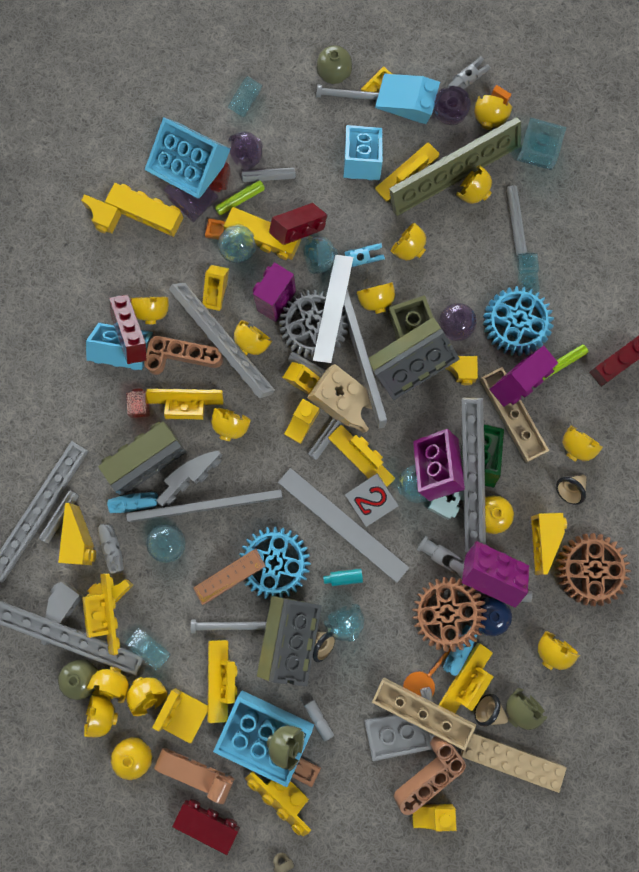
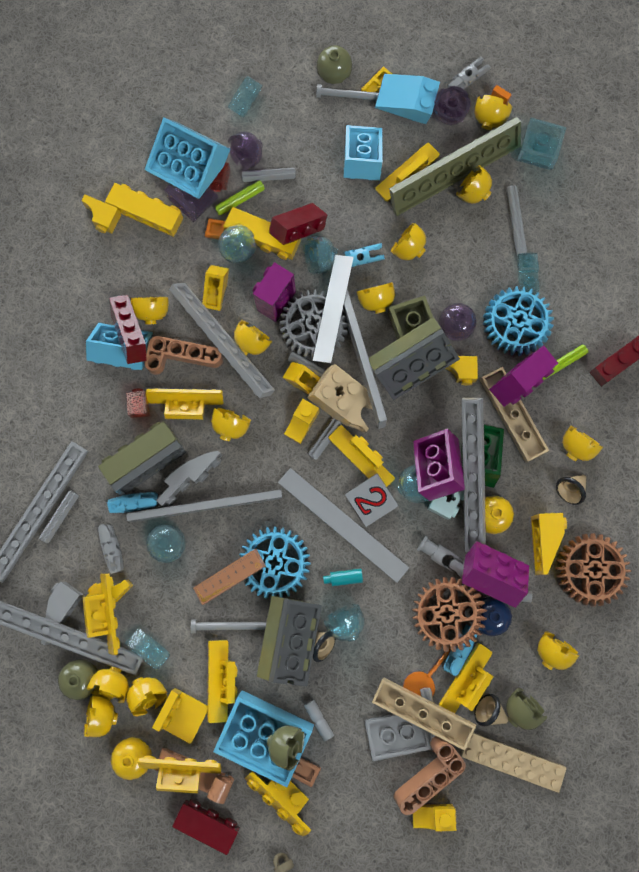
yellow slope [58,503,96,566] -> none
none -> yellow bracket [137,756,222,793]

